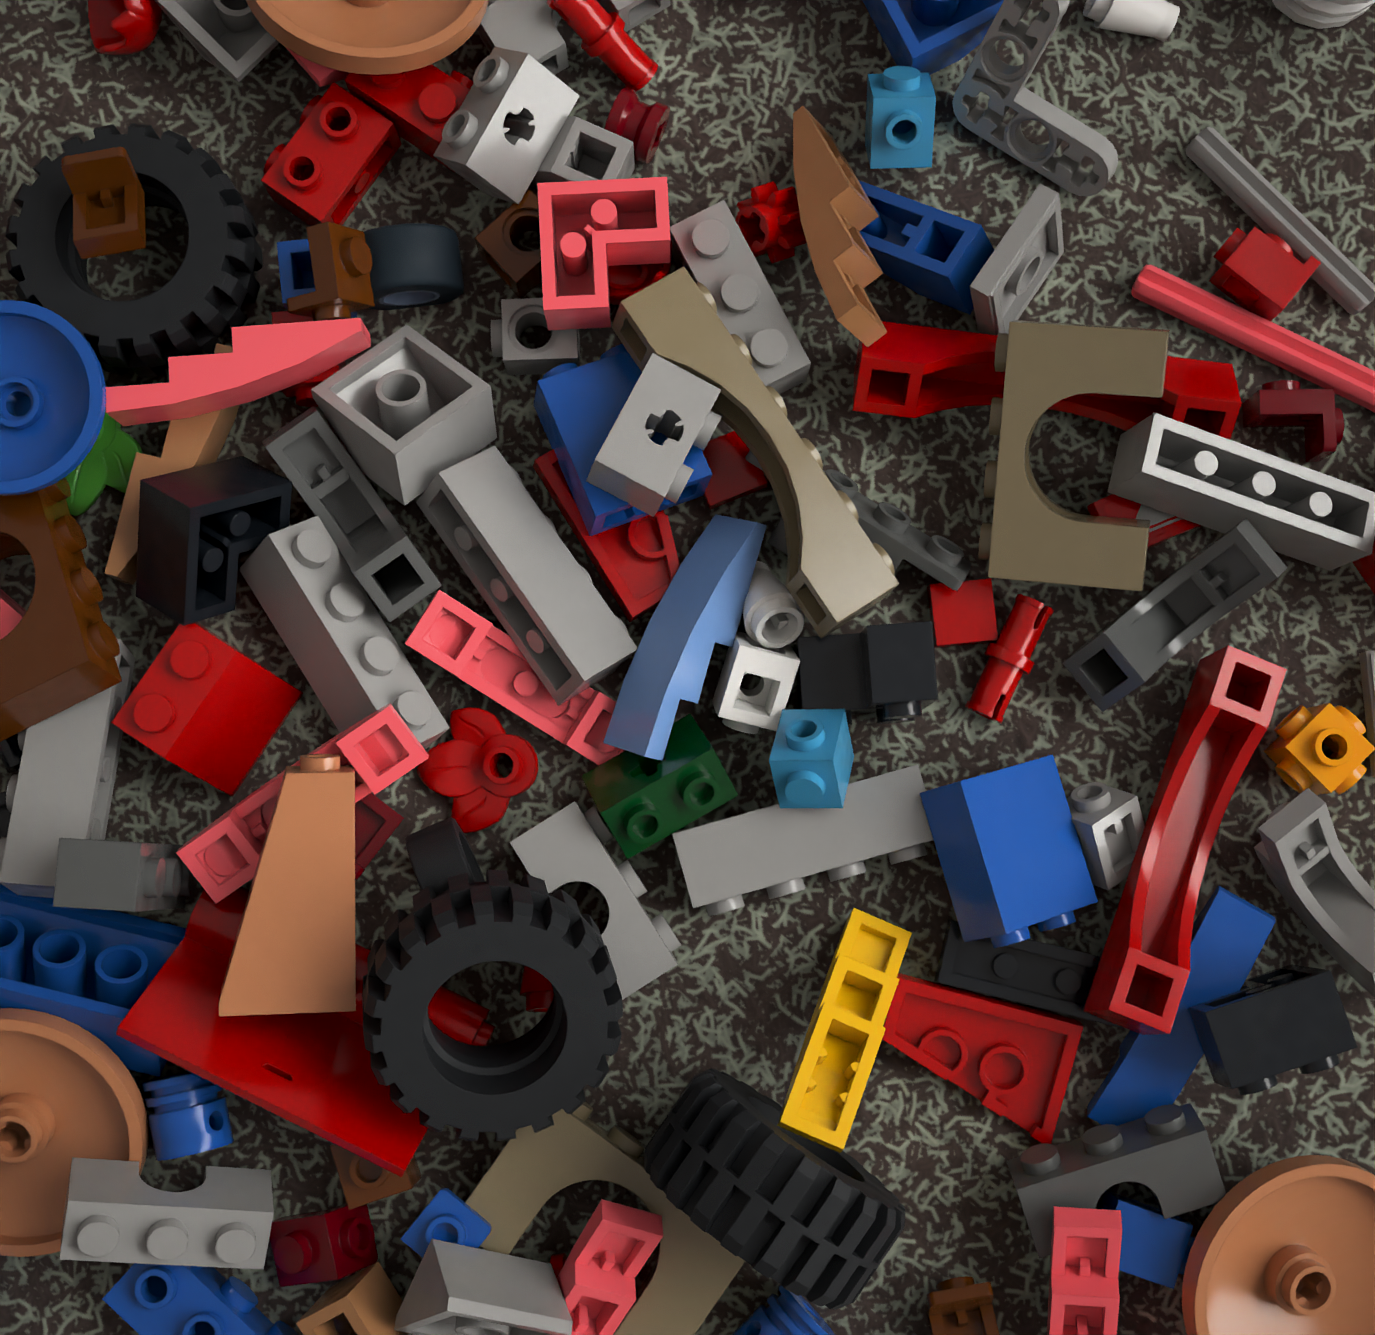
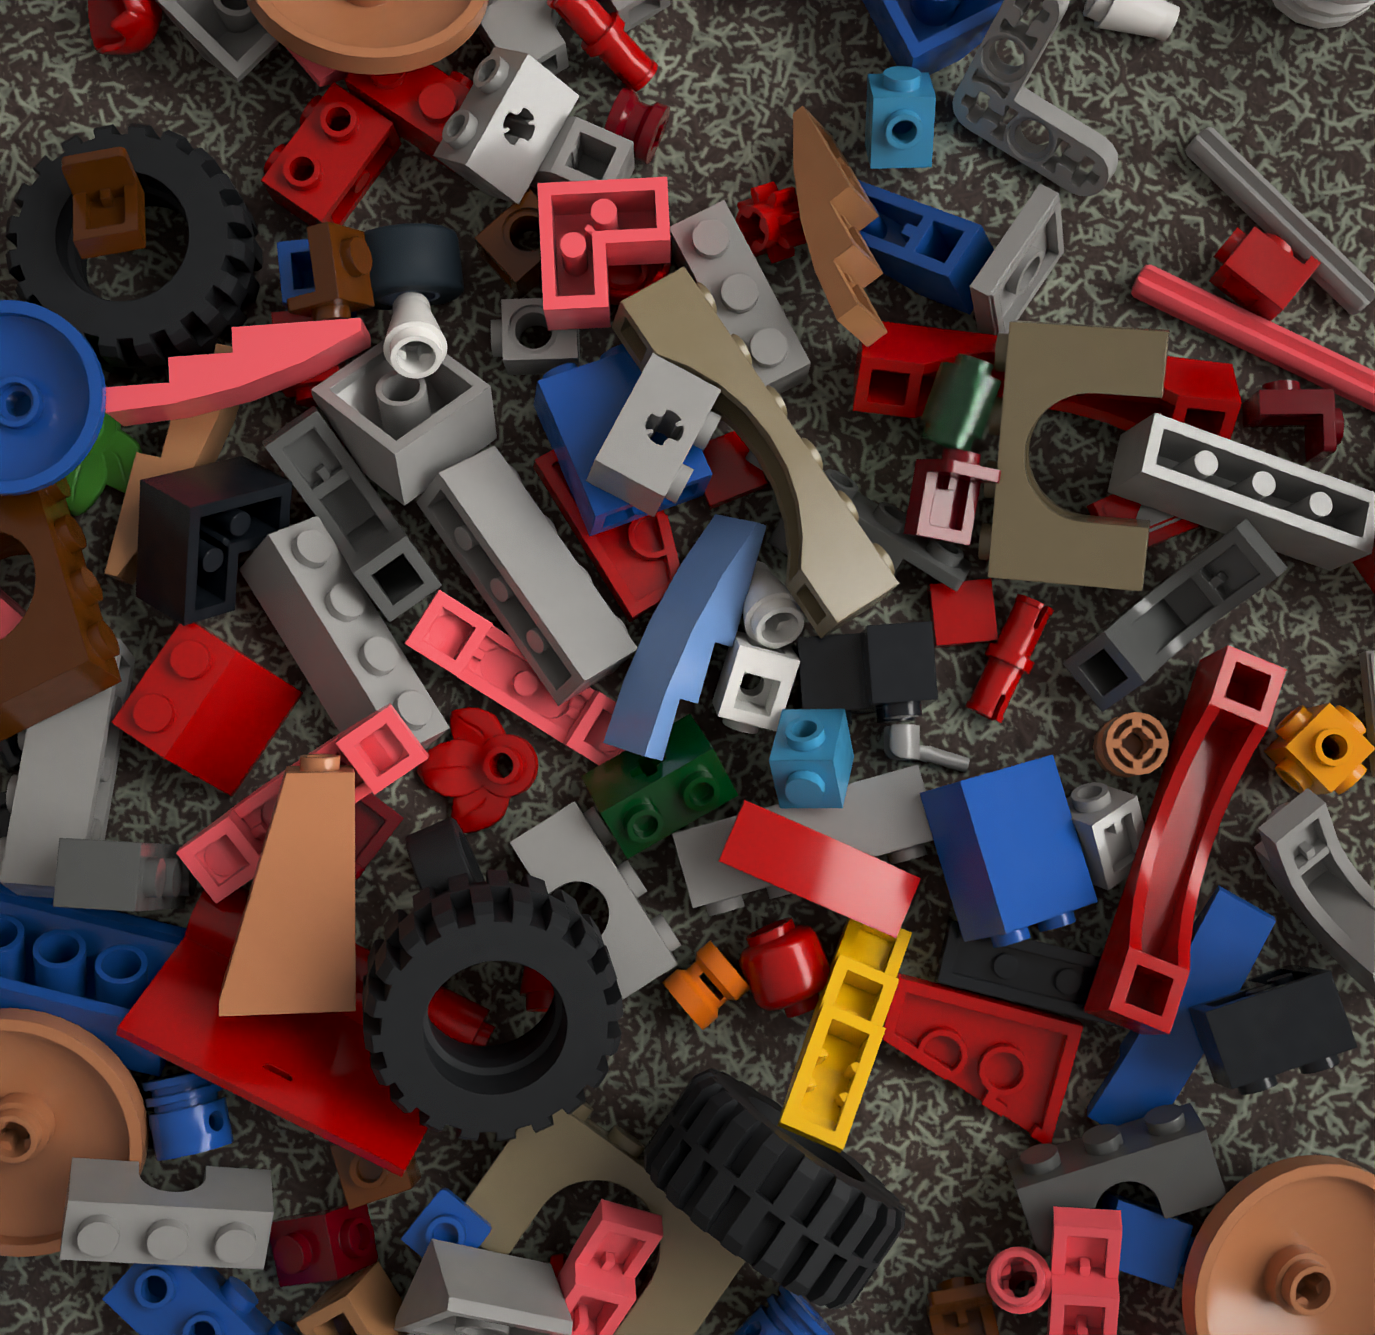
none -> white cone [383,292,447,379]
none -> orange wheel [662,940,750,1030]
none -> red slope [718,800,921,938]
none -> red head [739,917,830,1018]
none -> light grey hand [884,724,970,773]
none -> bracket [903,449,1001,545]
none -> clear green brick [920,353,1002,452]
none -> coral cone [986,1246,1052,1314]
none -> nougat wheel [1093,712,1169,778]

